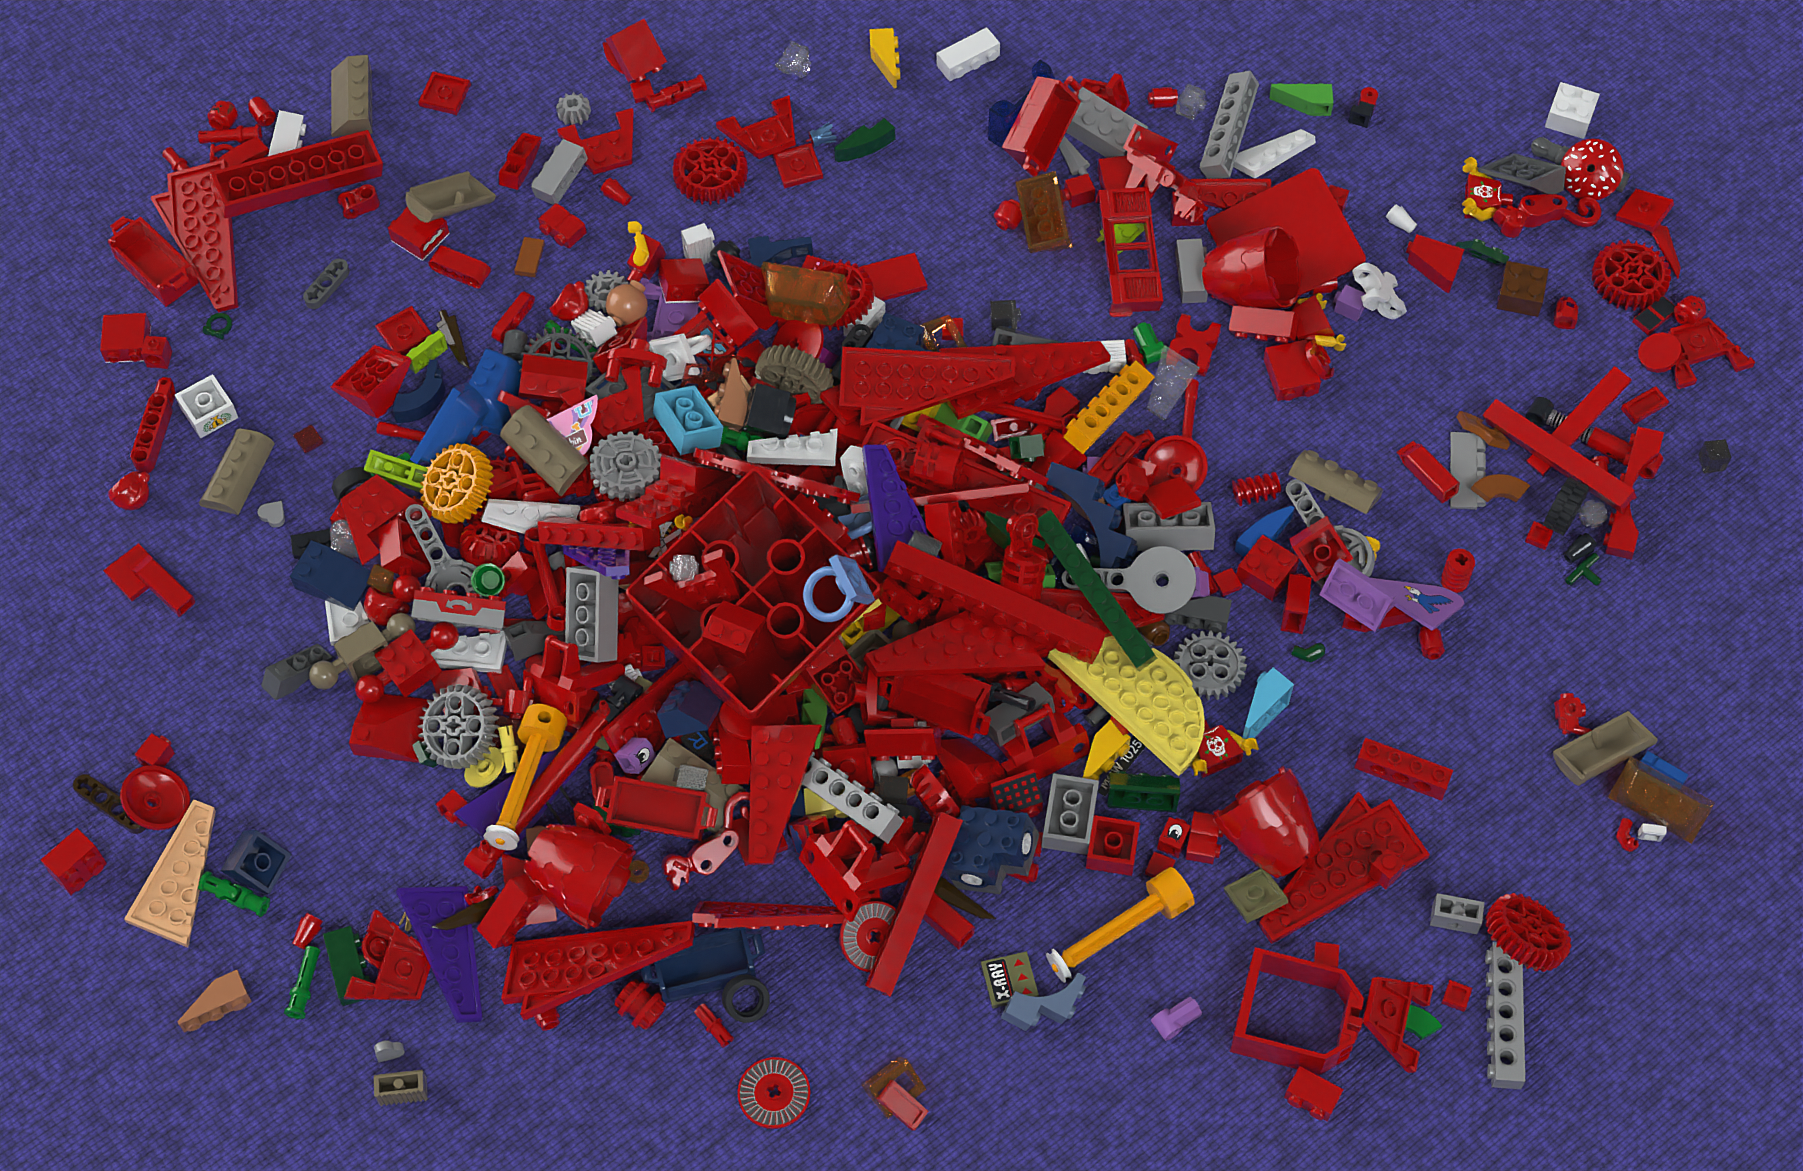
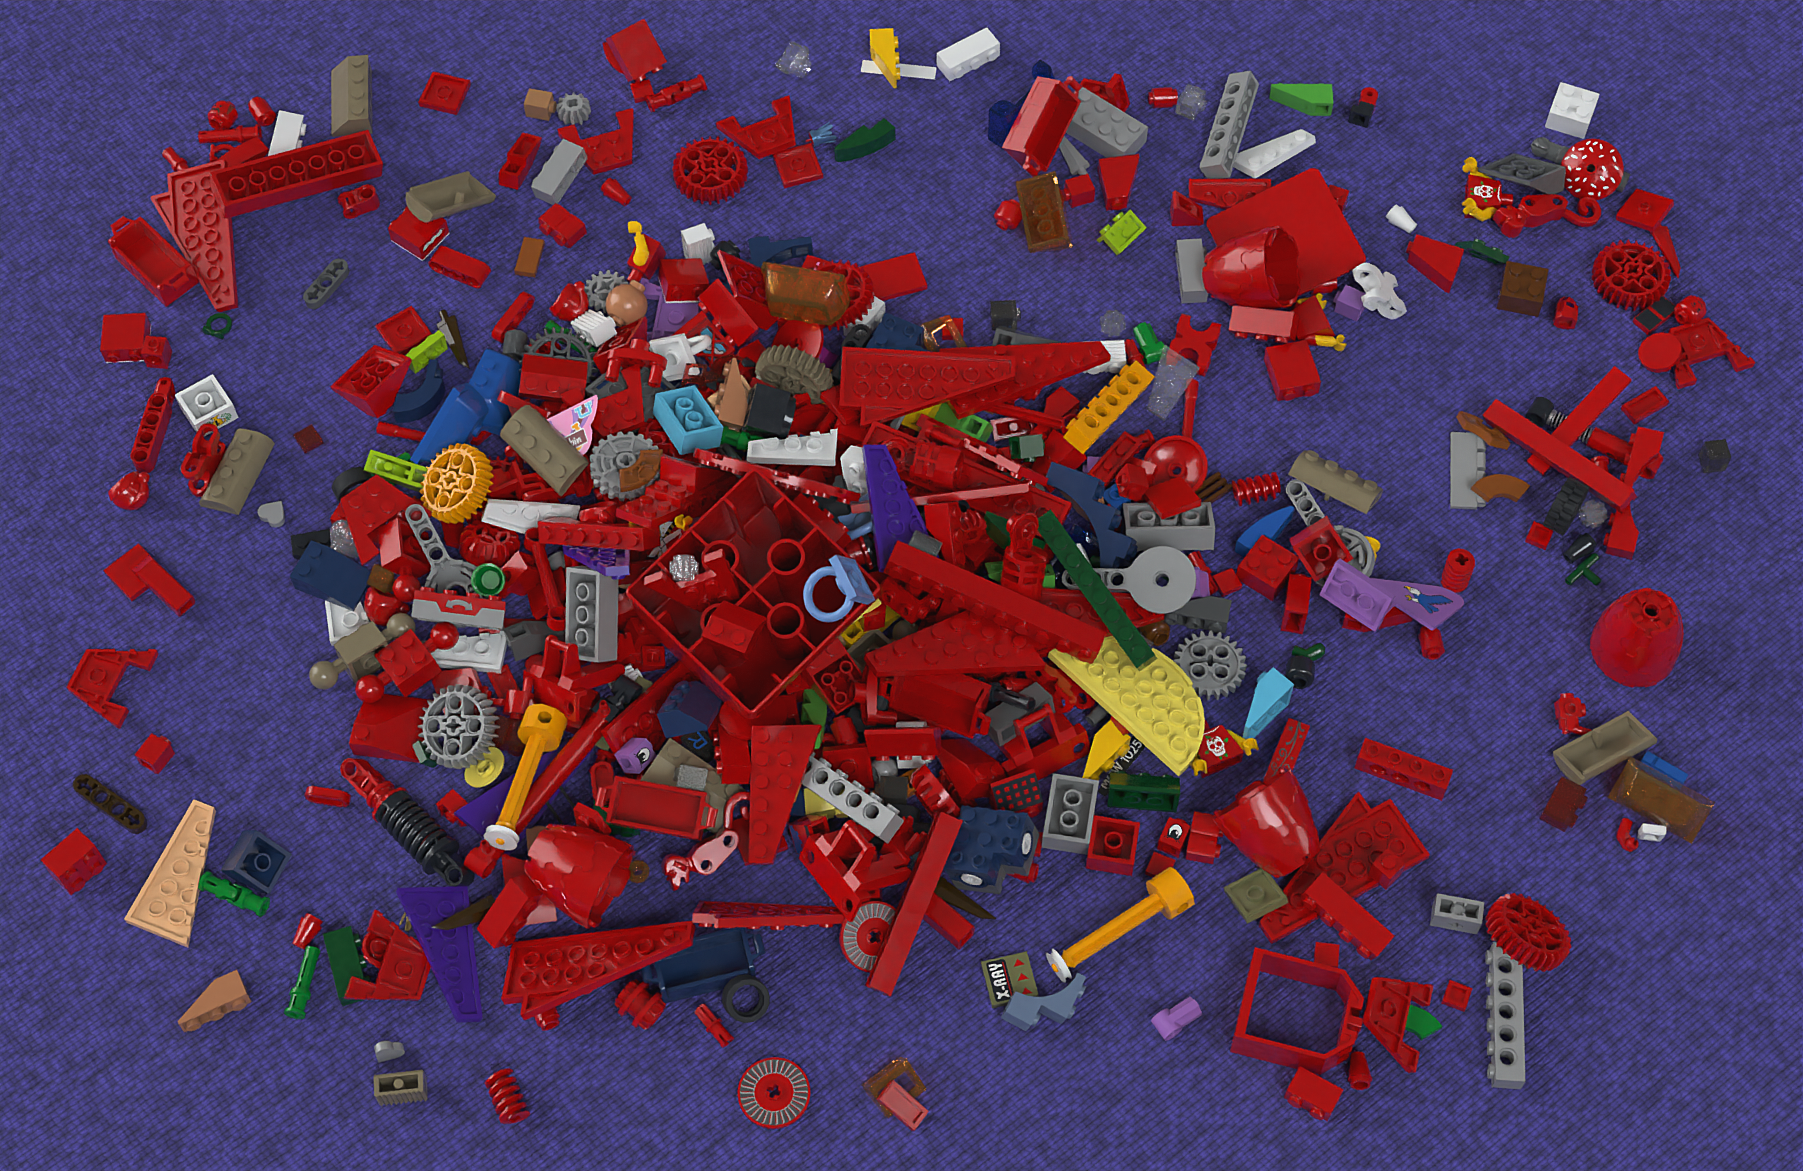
red dish [120,765,190,830] -> none
dark grey slope [261,643,332,700] -> none
red piece [464,885,499,905] -> none
light yellow pin [498,725,519,773] -> none
red tile [891,717,918,728] -> none
red piece [1095,187,1163,317] -> none
red container [1123,124,1209,223] -> none
red tile [1305,339,1334,380] -> none
red piece [1397,441,1460,503] -> none
none -> red wing [66,649,159,729]
none -> red piece [181,424,227,497]
none -> red tile [304,786,351,807]
none -> black piece [340,758,475,886]
none -> red piece [485,1068,530,1124]
none -> medium nougat brick [524,88,557,121]
none -> dark orange tile [619,449,663,492]
none -> white sticker [861,60,936,79]
none -> clear gear [1100,309,1126,337]
none -> reddish brown tile [1195,471,1232,504]
none -> red slope [1263,718,1310,782]
none -> black head [1285,656,1315,689]
none -> red brick [1299,872,1395,960]
none -> red cone [1348,1052,1372,1090]
none -> clear red brick [1539,776,1588,832]
none -> red piece [1590,588,1684,688]

